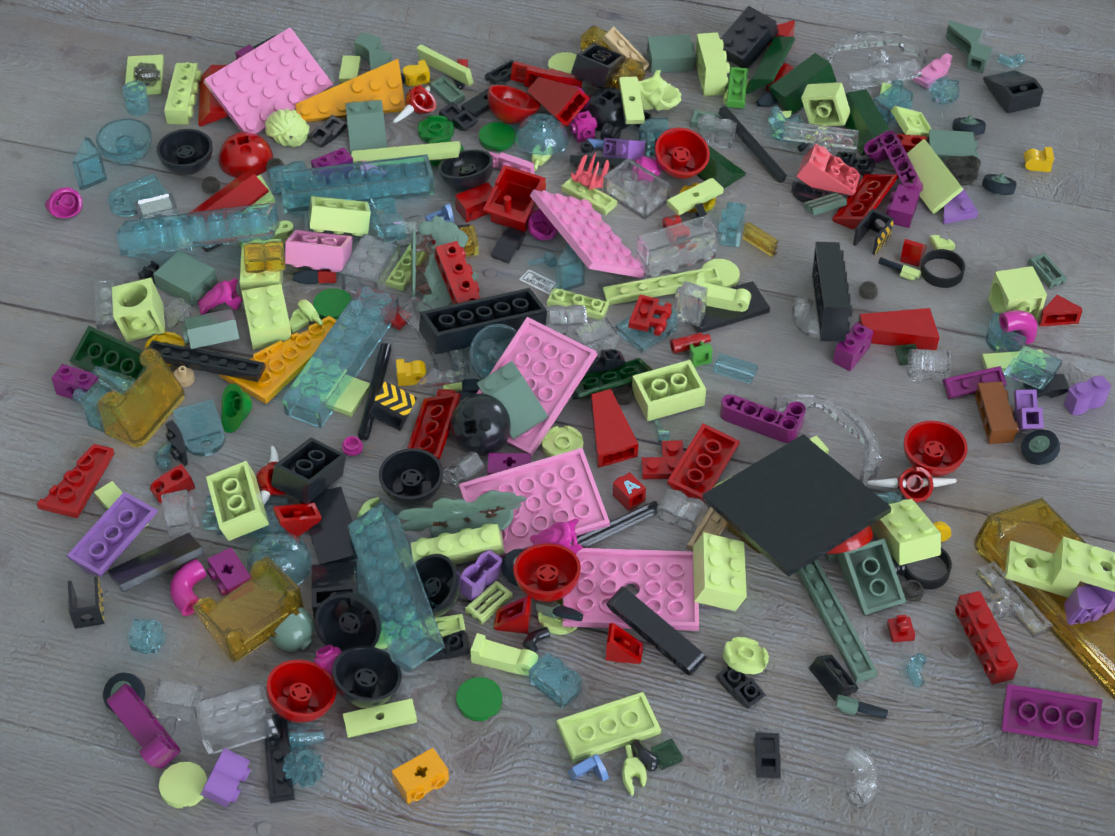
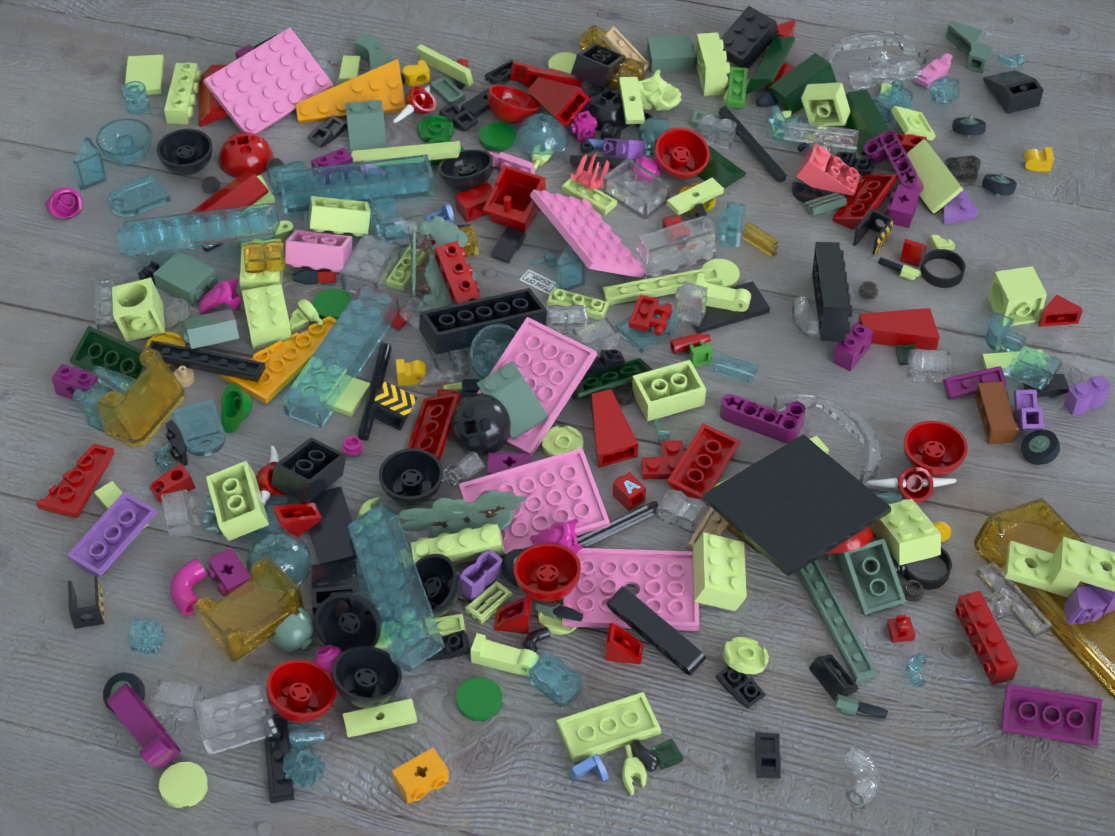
black tile [108,533,205,592] -> none
clear smoke head [133,62,161,87] -> none
clear brick [134,193,179,229] -> none
medium lavender brick [200,748,251,807] -> none
yellowish green hair [265,109,310,148] -> none
dark pink hair [528,208,558,241] -> none
sand green brick [927,129,978,171] -> none
dark pink cylinder [999,310,1038,344] -> none
sand green tile [1027,253,1067,289] -> none

